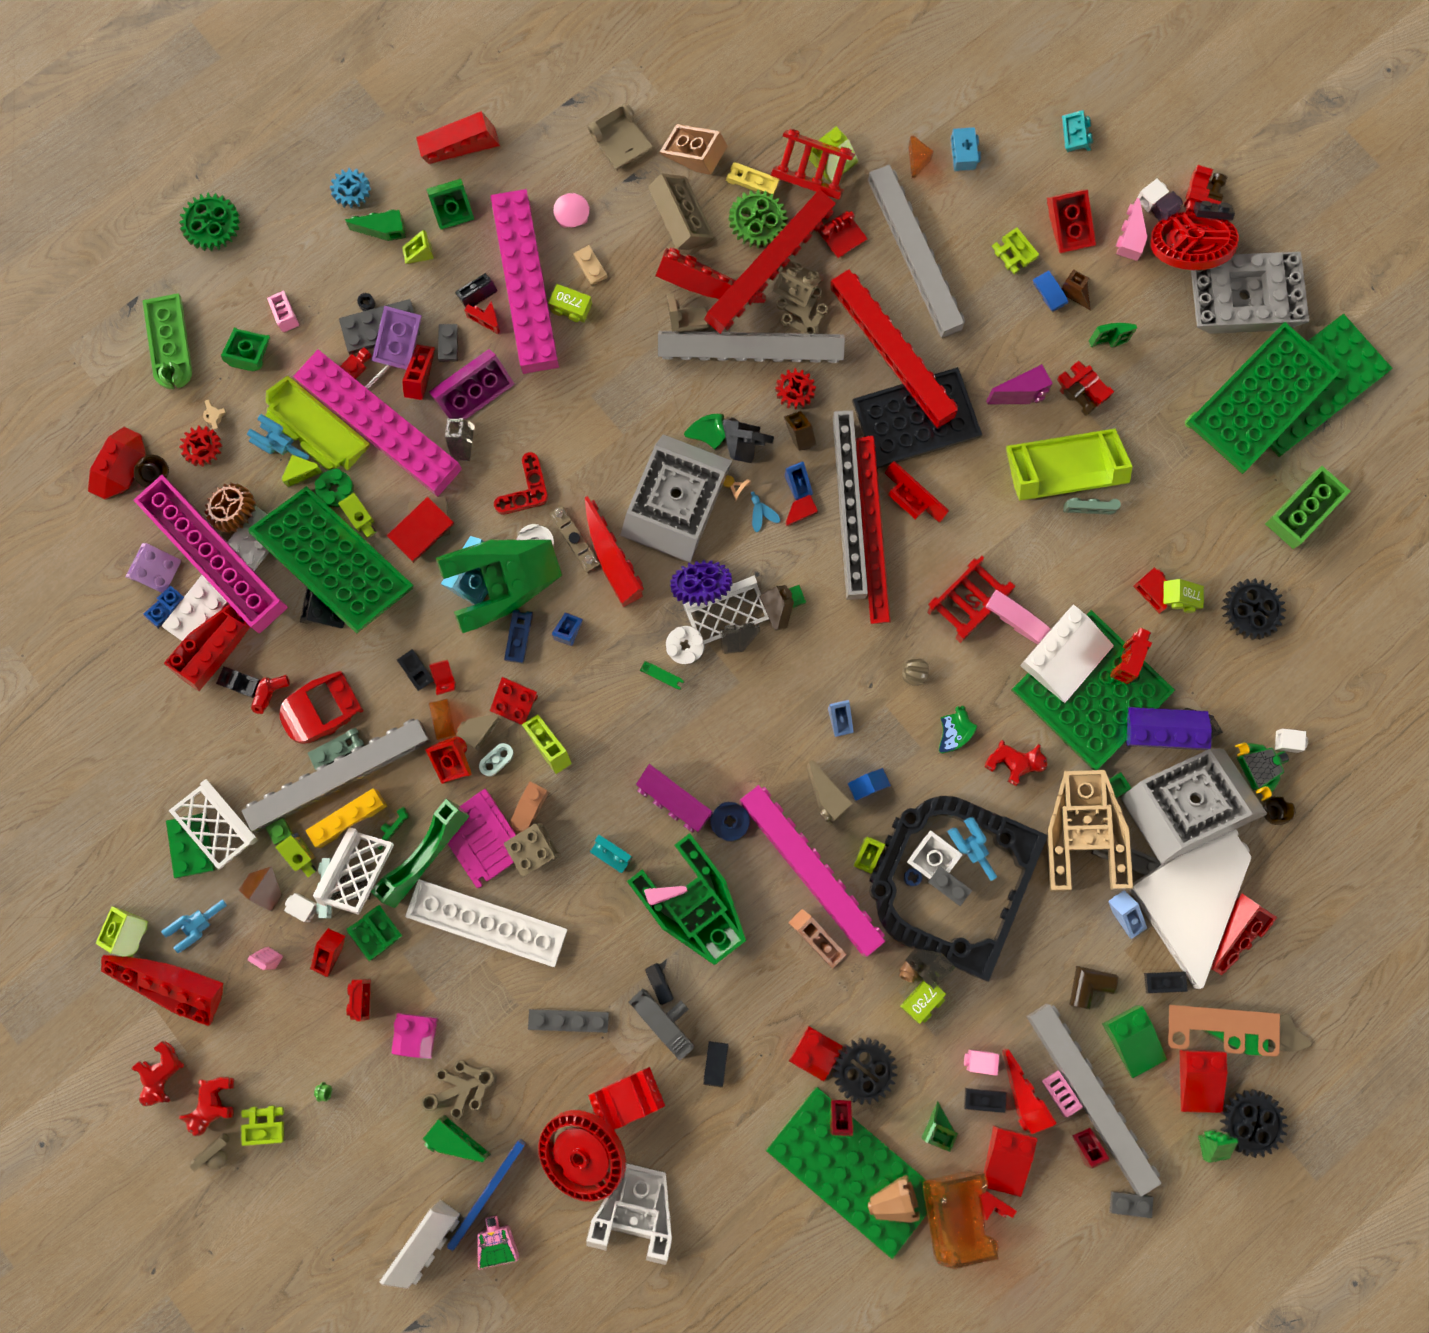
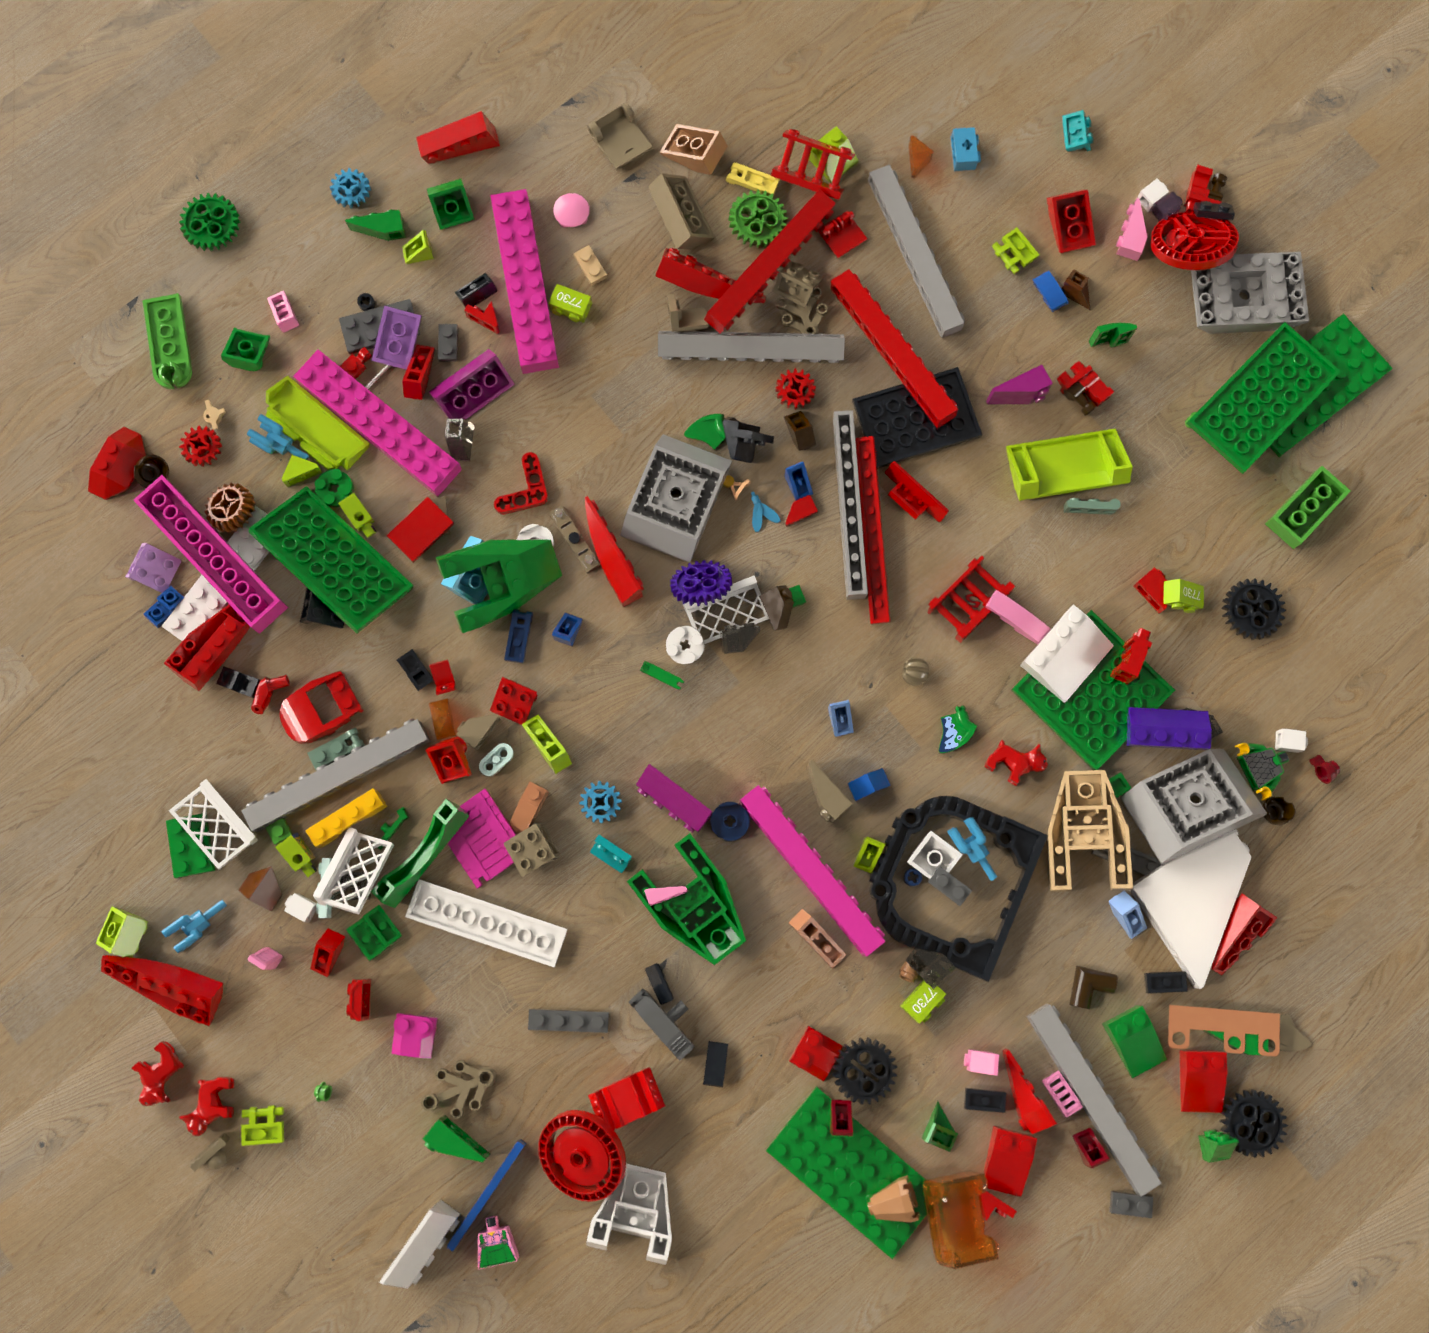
none -> dark azure gear [579,781,622,824]
none -> dark red piece [1309,755,1340,784]

